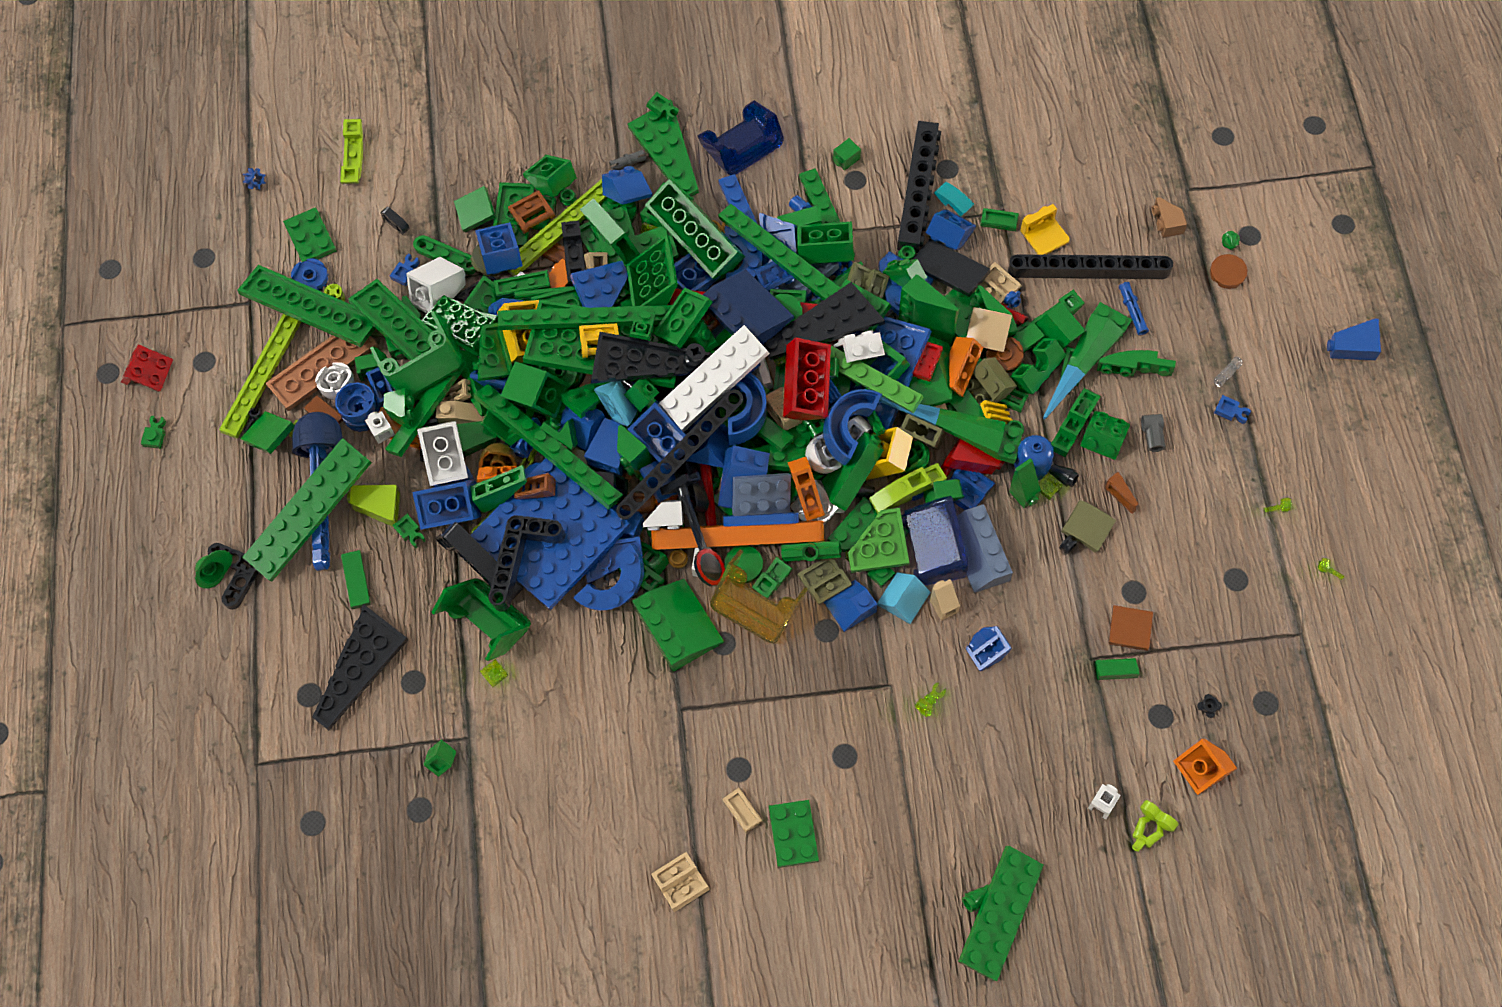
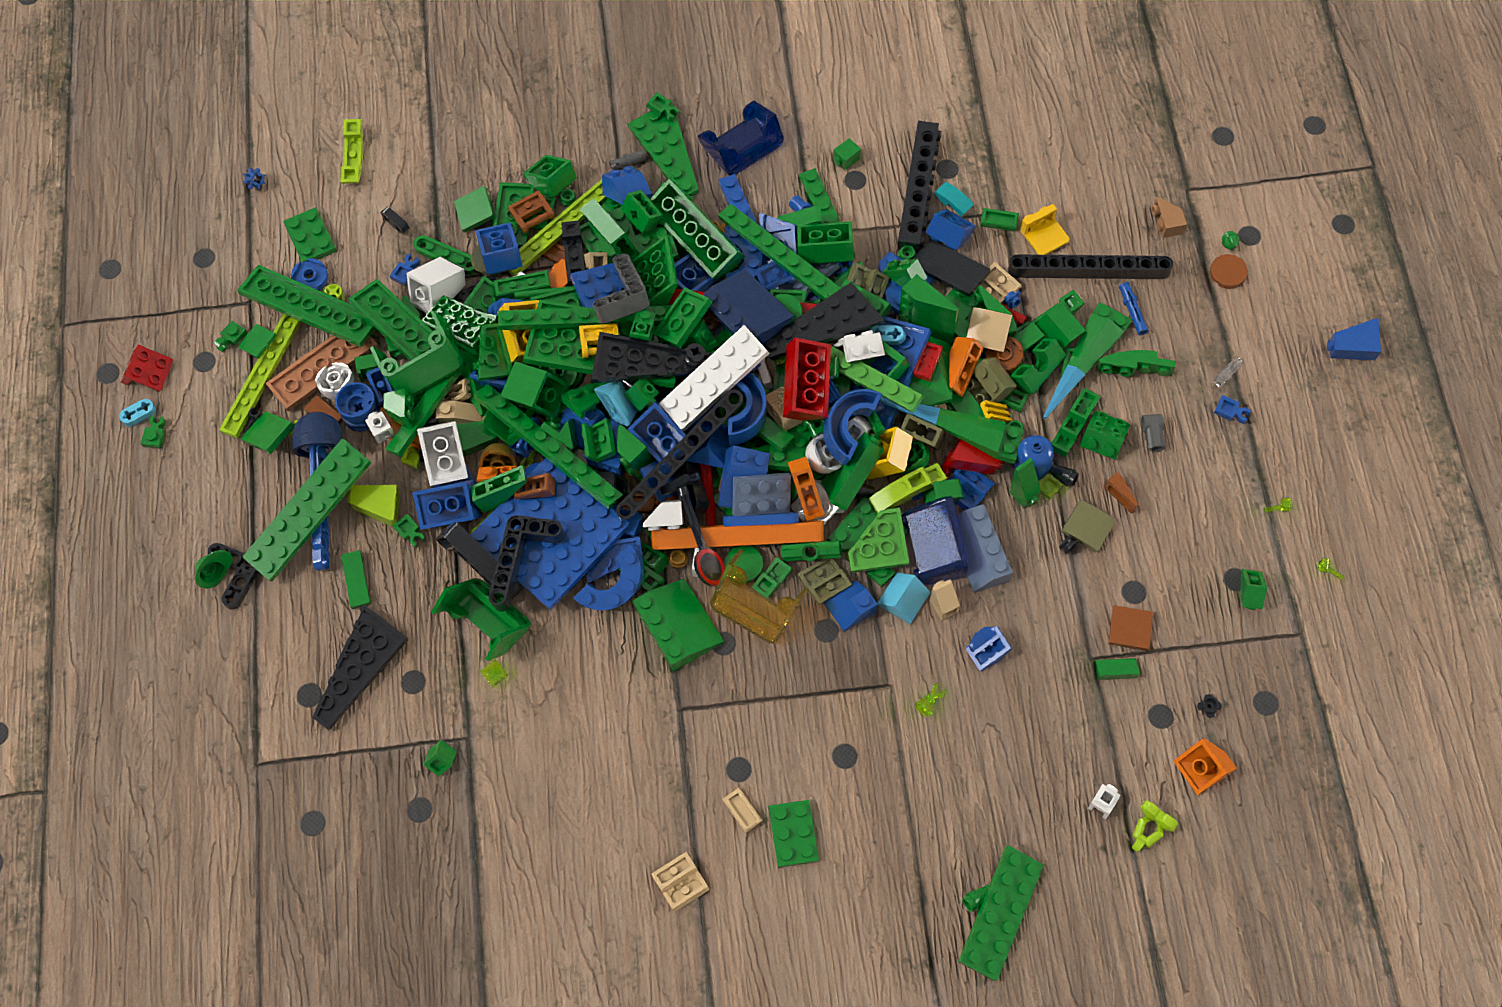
none -> medium azure beam [119,399,156,427]
none -> green plate [214,321,247,352]
none -> green piece [238,324,277,359]
none -> lime tile [400,446,420,470]
none -> green bracket [581,418,616,463]
none -> dark grey beam [593,254,650,323]
none -> green brick [620,190,663,234]
none -> medium azure beam [870,325,906,345]
none -> green slope [1240,569,1267,610]

